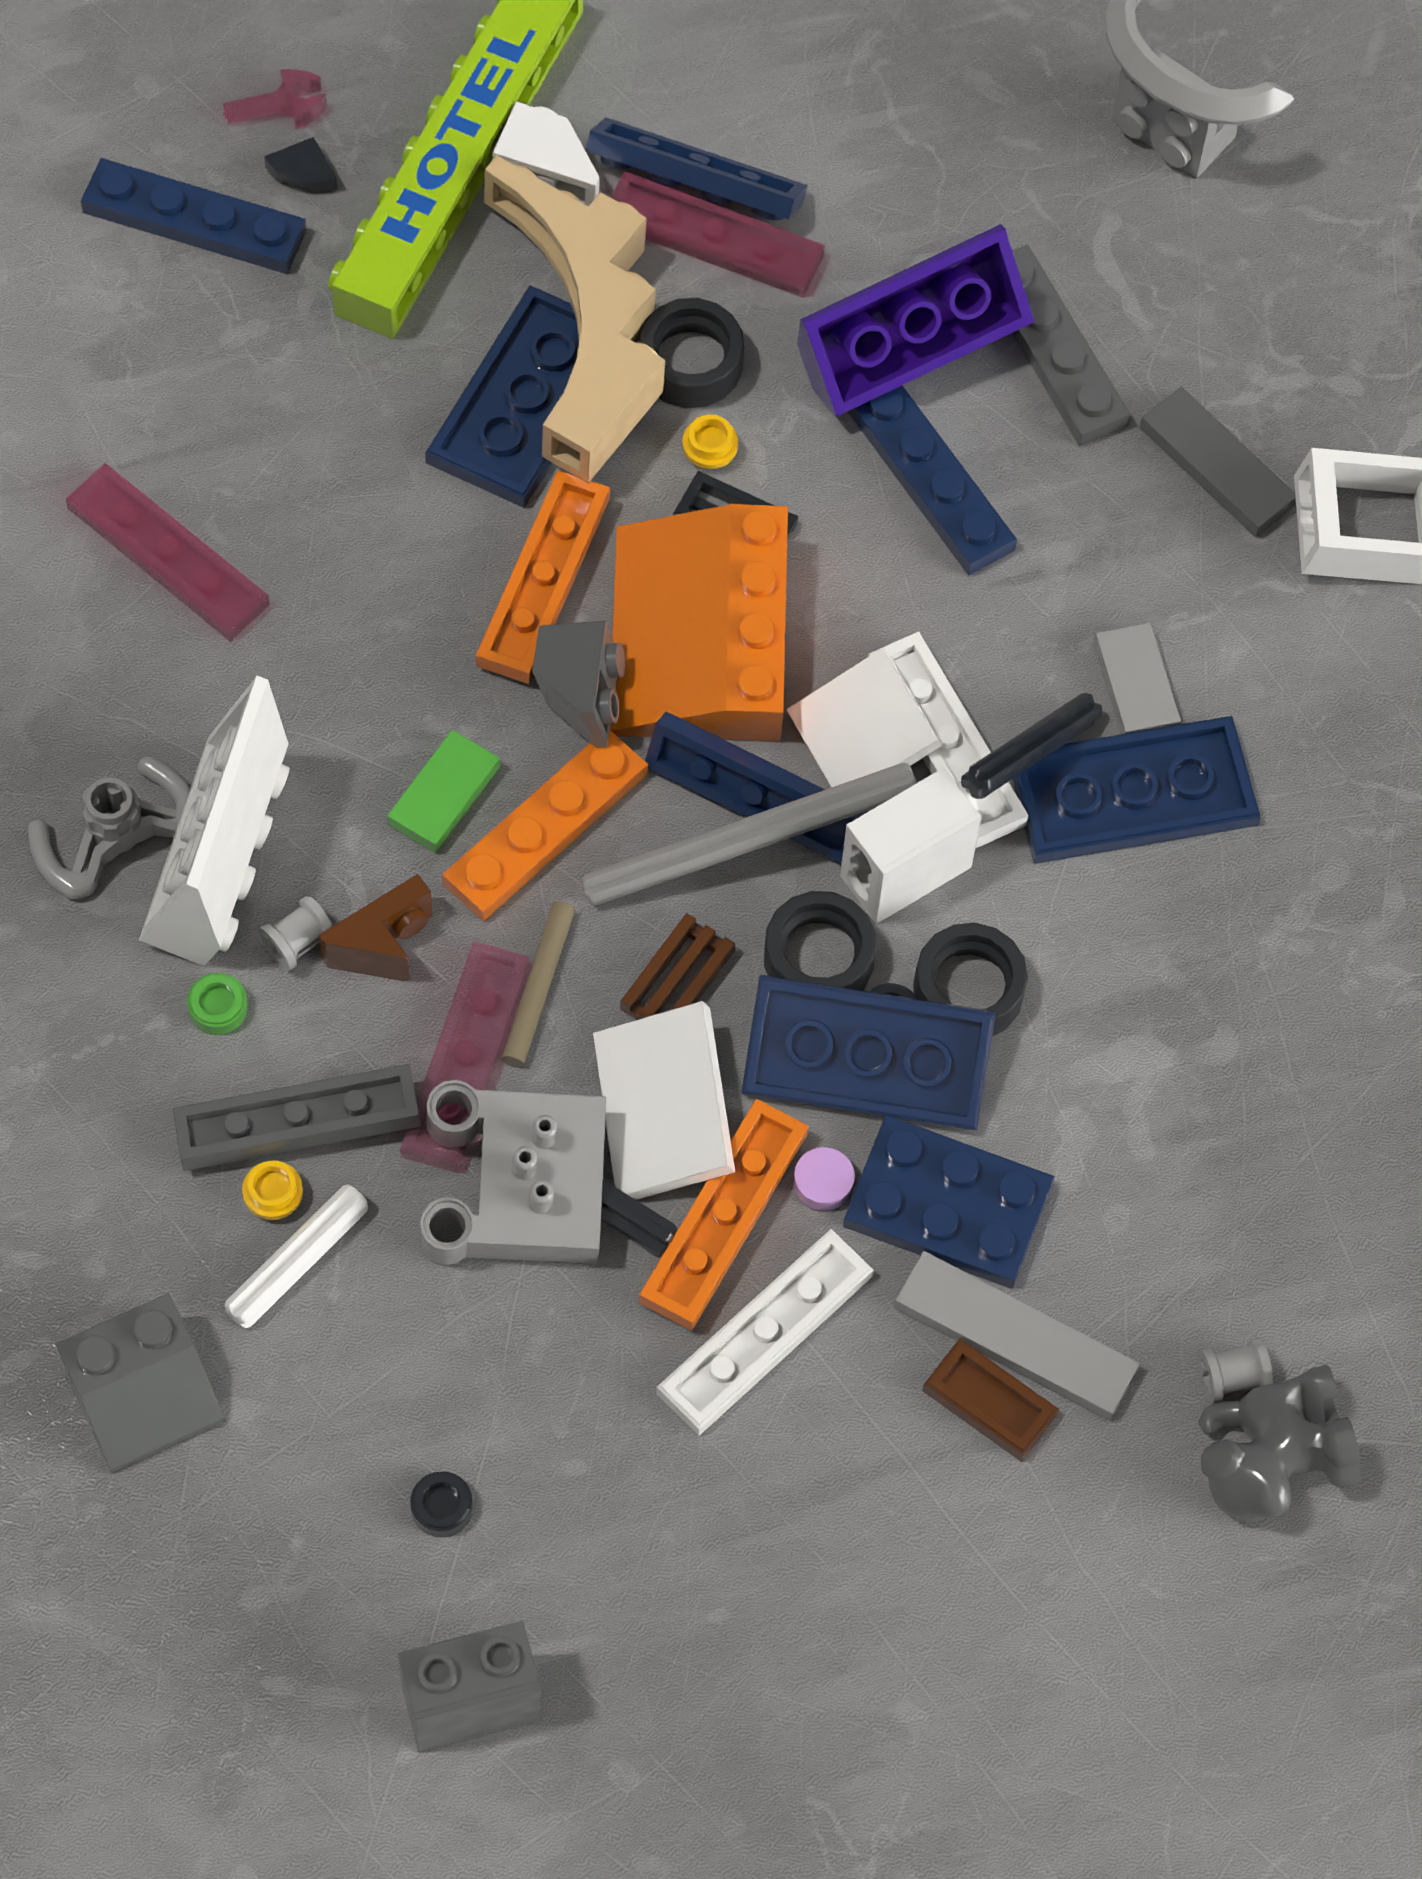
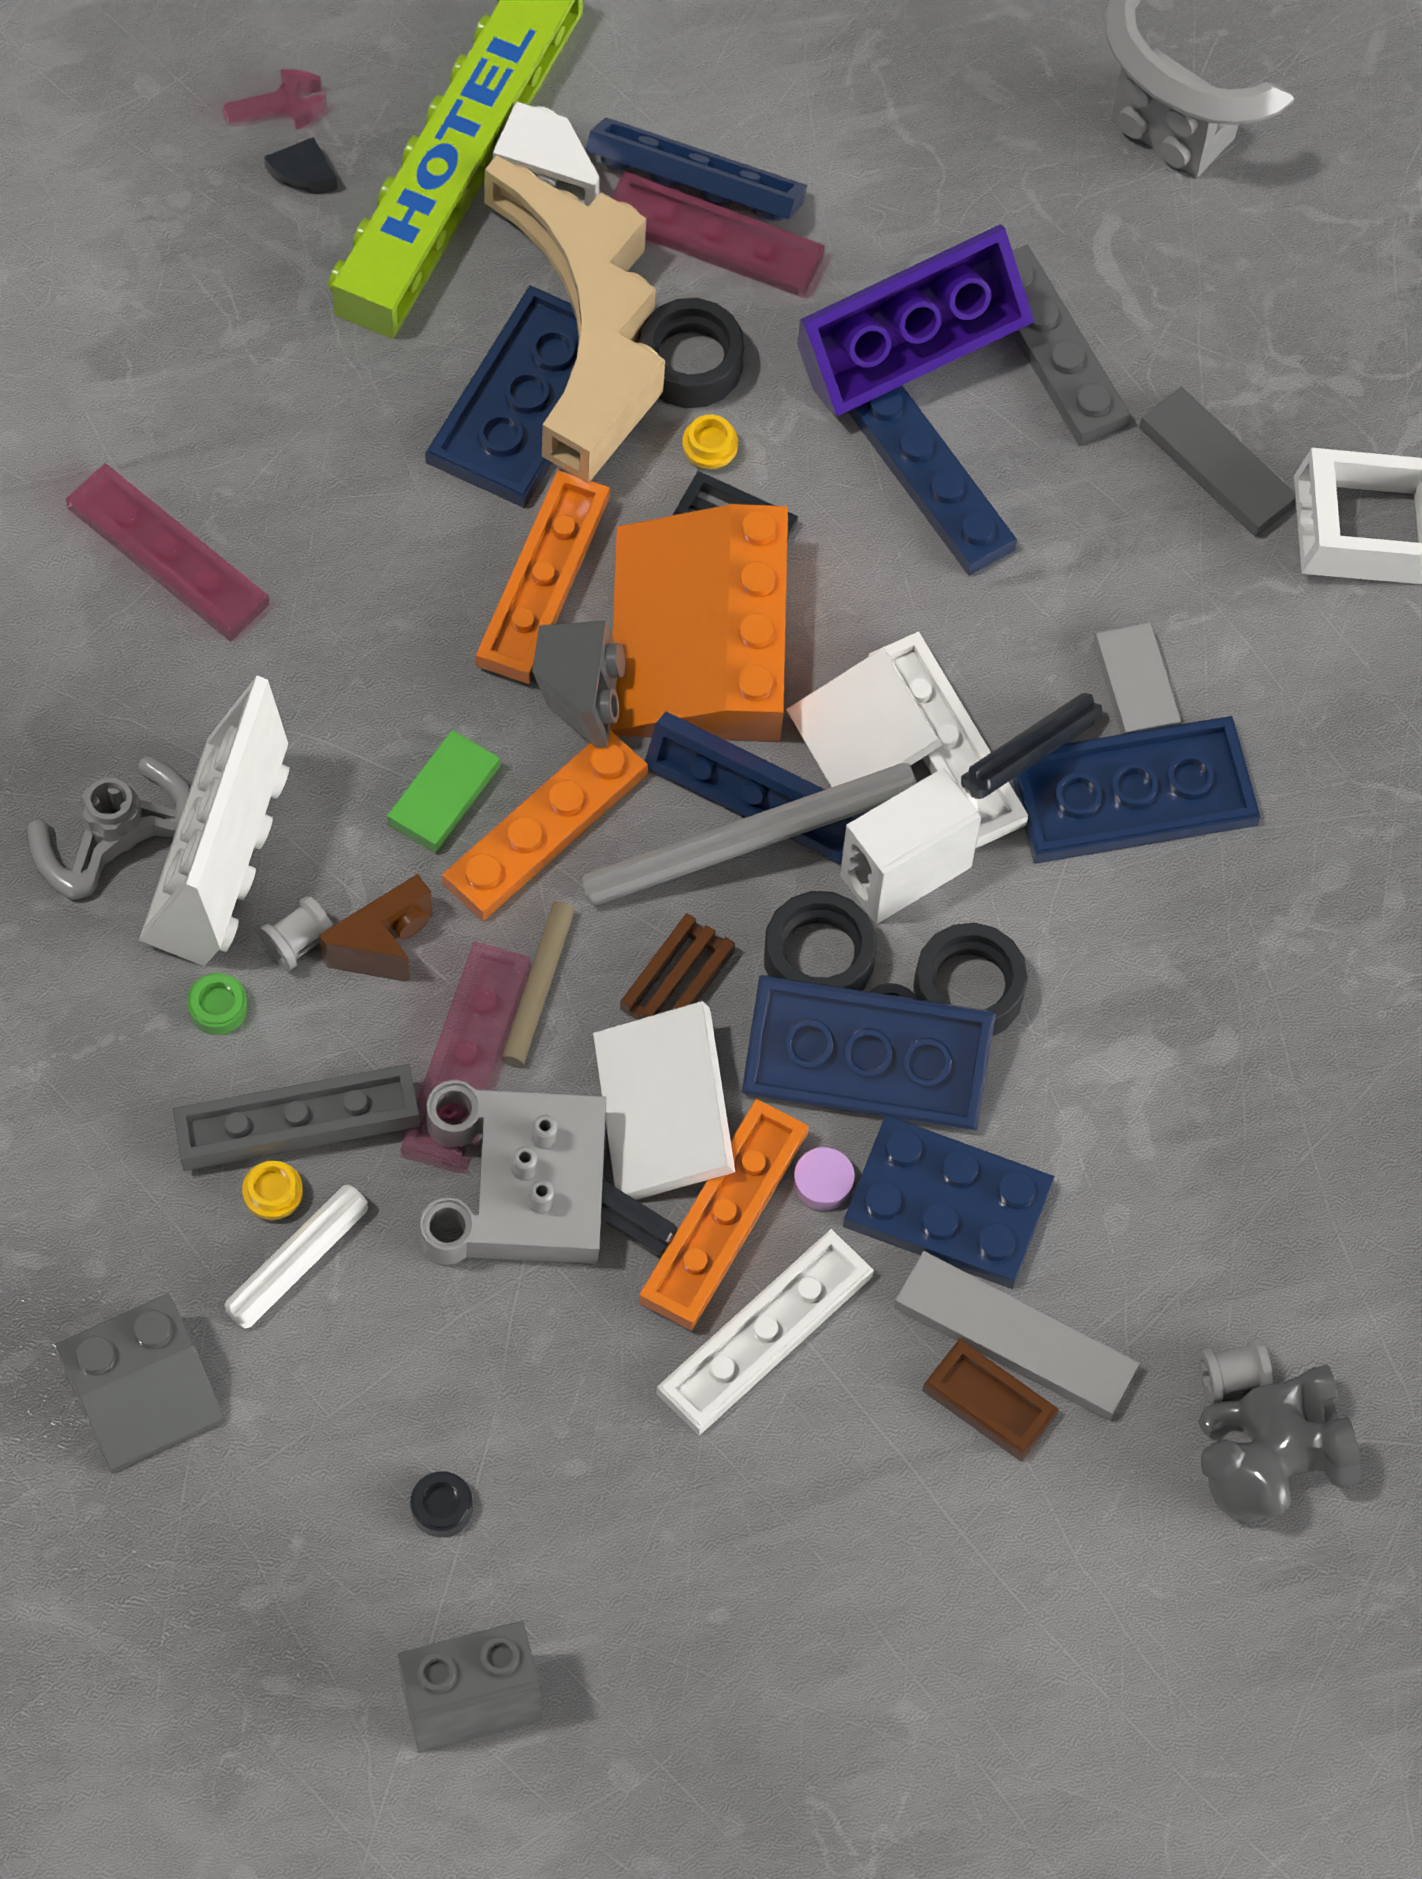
dark blue plate [81,158,306,274] -> none

